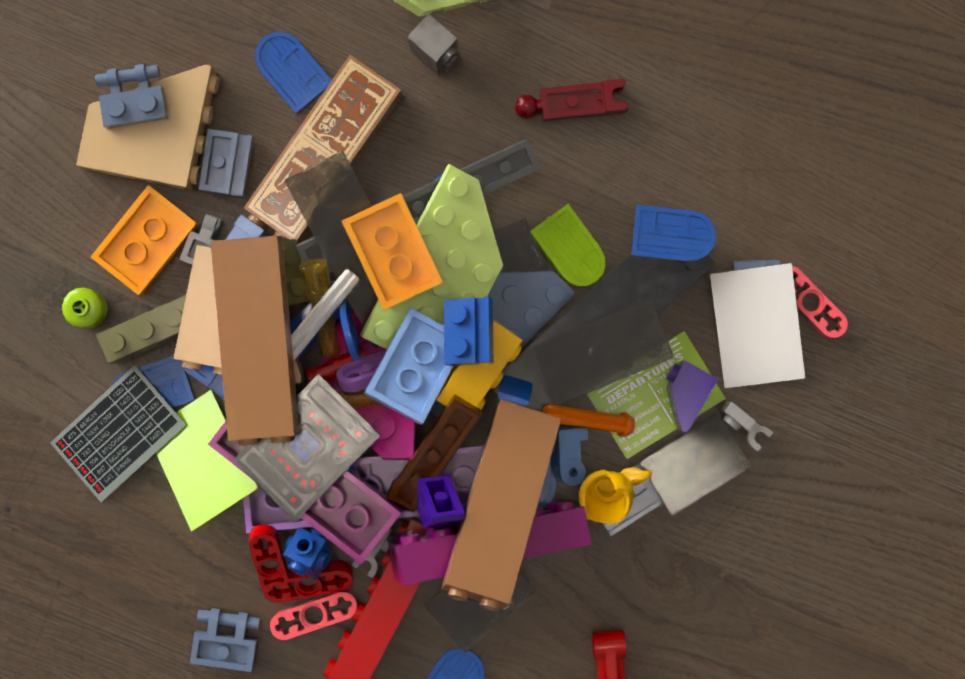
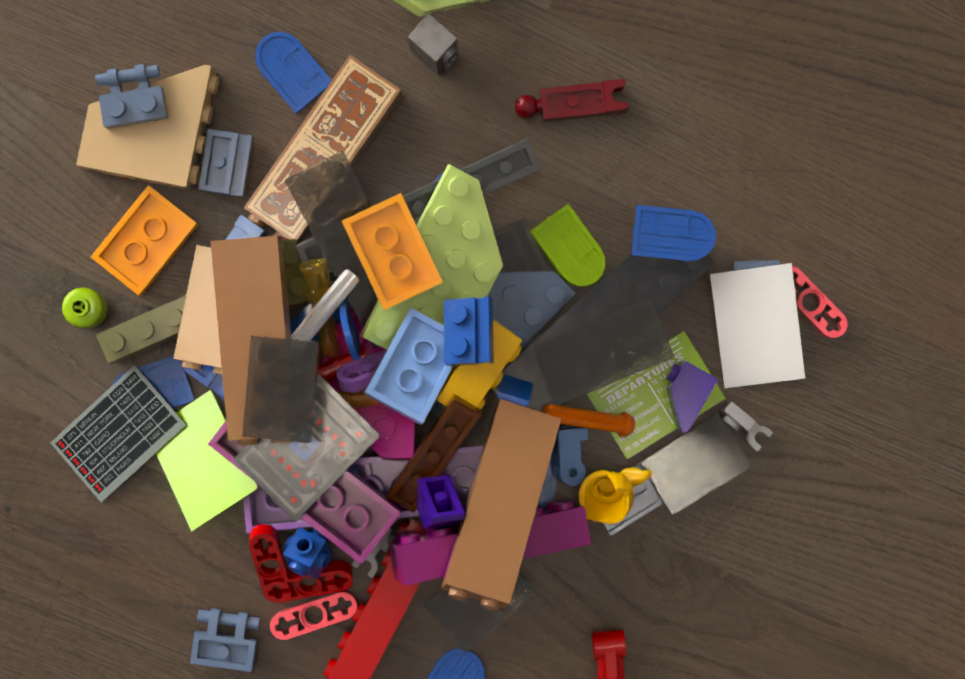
light grey plate [179,214,223,265] -> none
none -> clear smoke plate [242,335,320,443]

